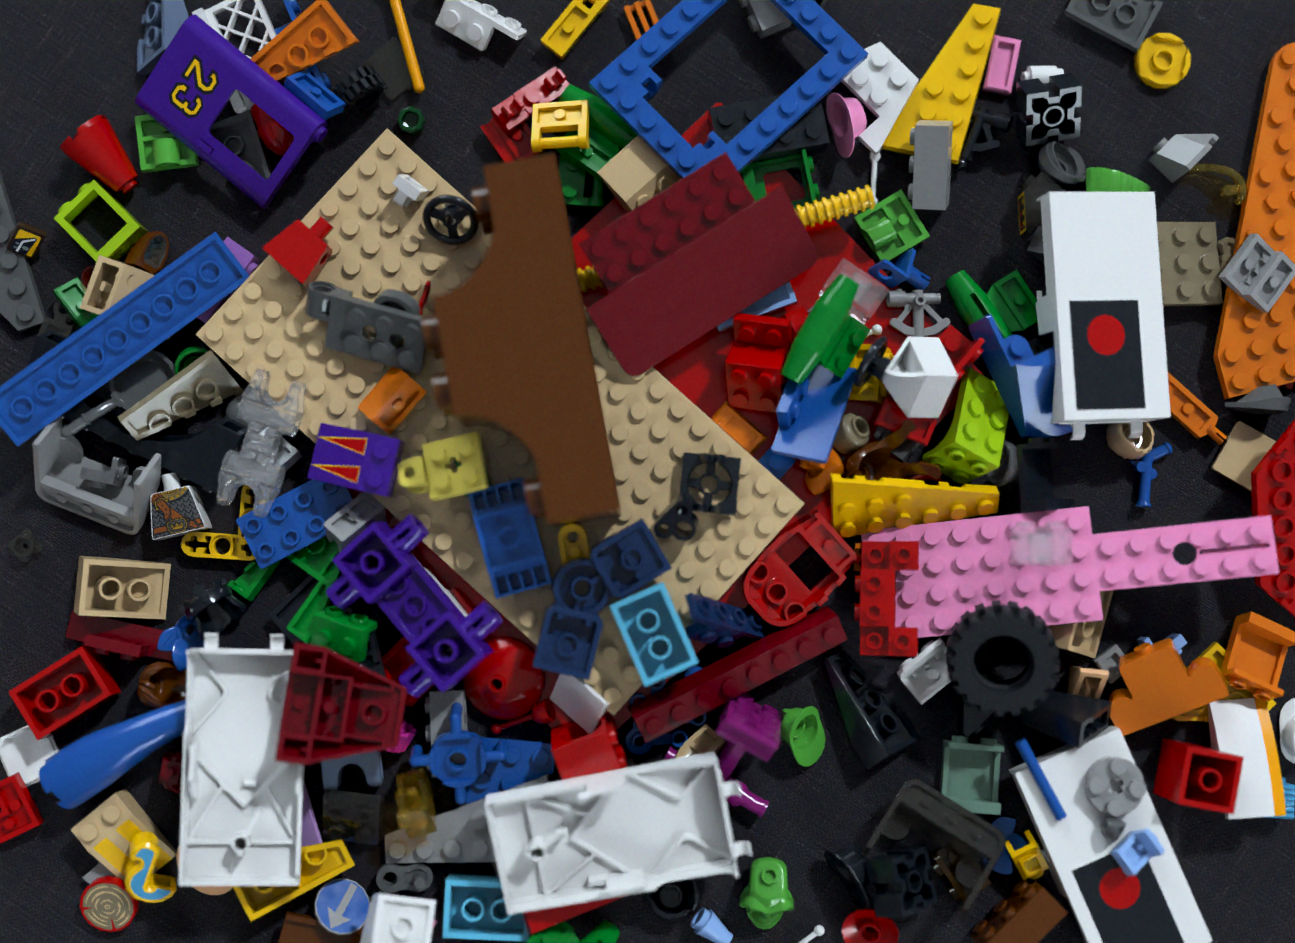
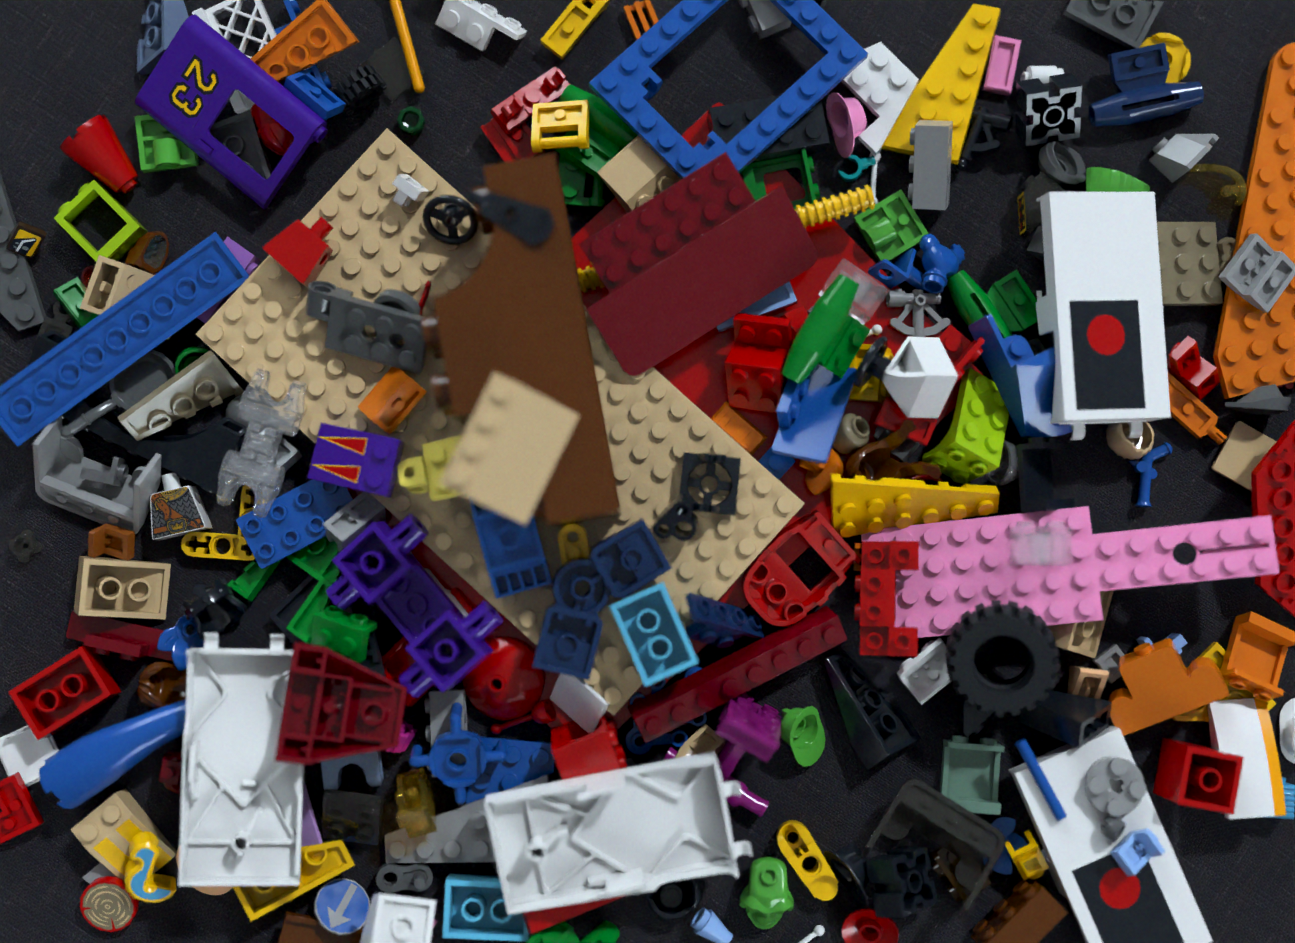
none -> dark orange bracket [88,523,135,561]
none -> tan slope [439,372,580,525]
none -> black piece [468,190,555,246]
none -> yellow piece [776,820,839,901]
none -> teal piece [838,154,876,181]
none -> blue animal [919,233,965,294]
none -> dark blue plate [1088,43,1204,126]
none -> red brick [1167,336,1220,400]

